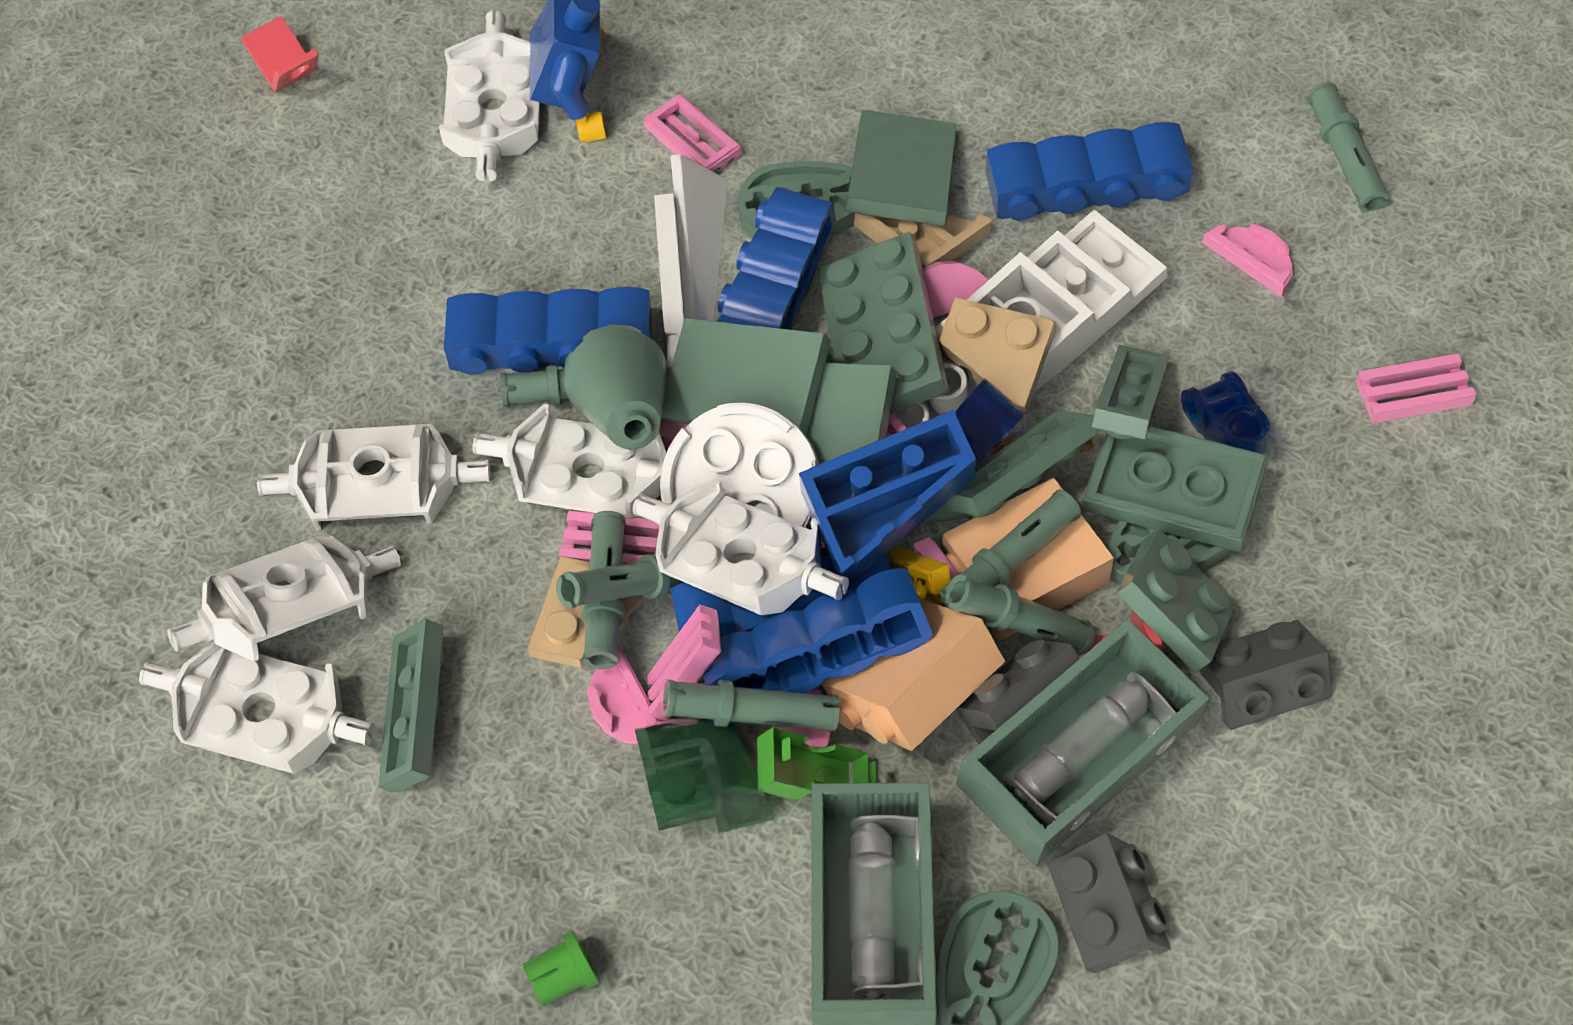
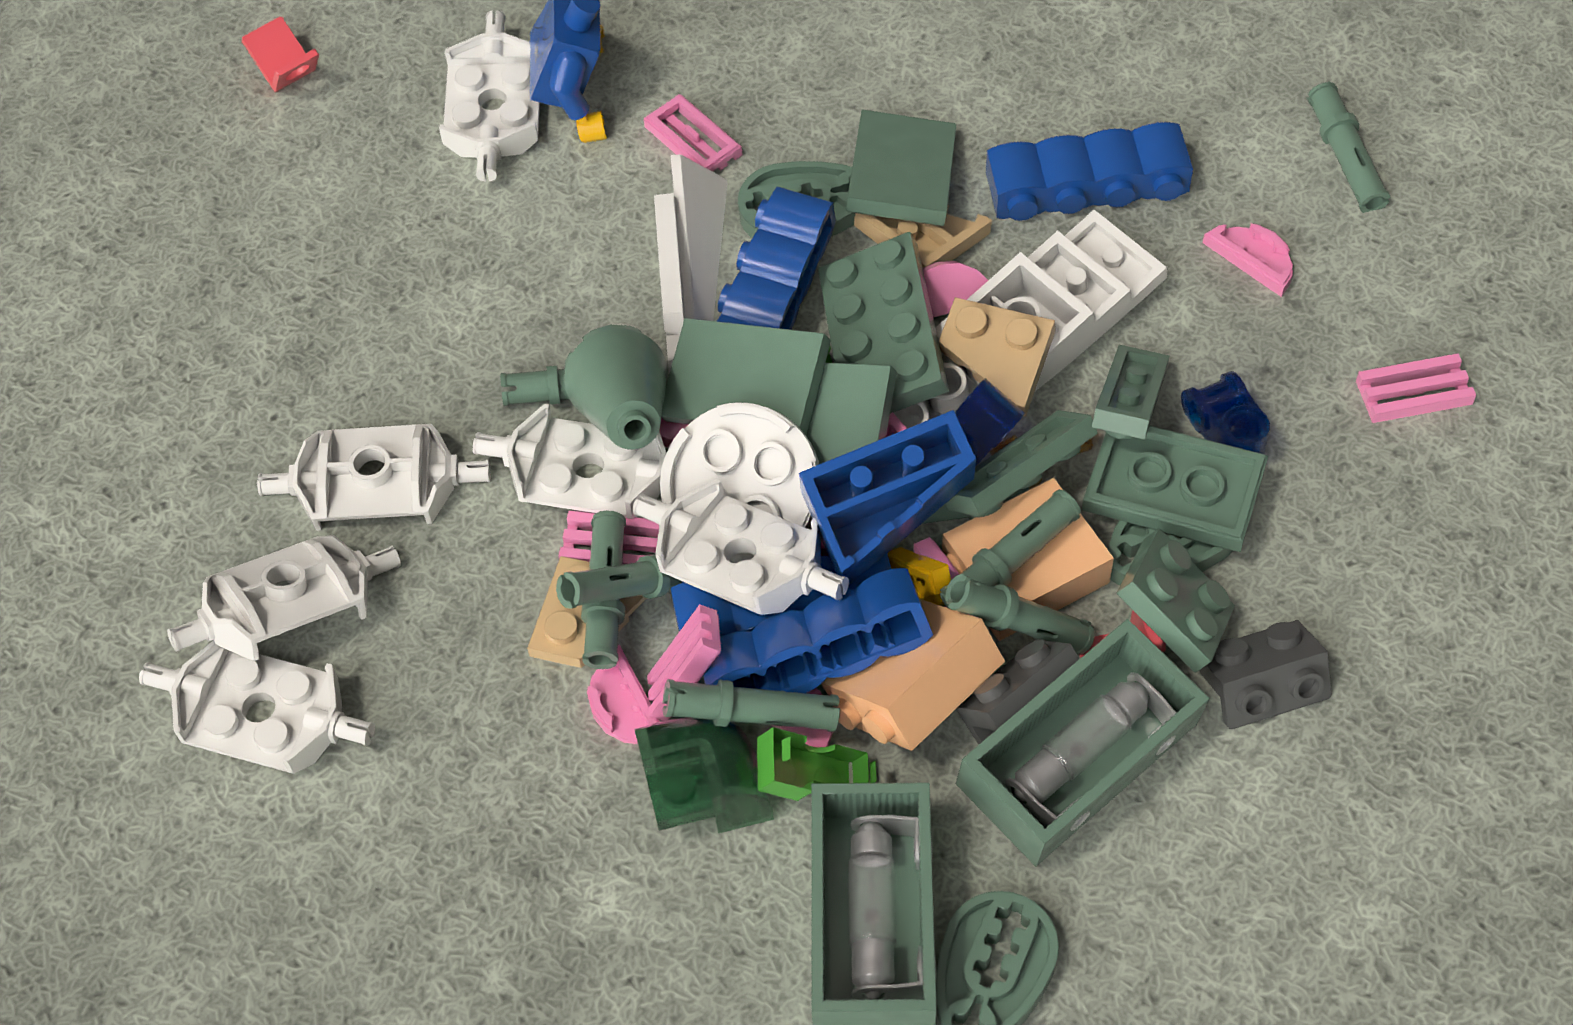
sand green plate [378,618,444,792] -> none
blue brick [444,287,652,375] -> none
bright green bush [522,930,600,1006] -> none
dark grey bracket [1047,833,1171,973] -> none

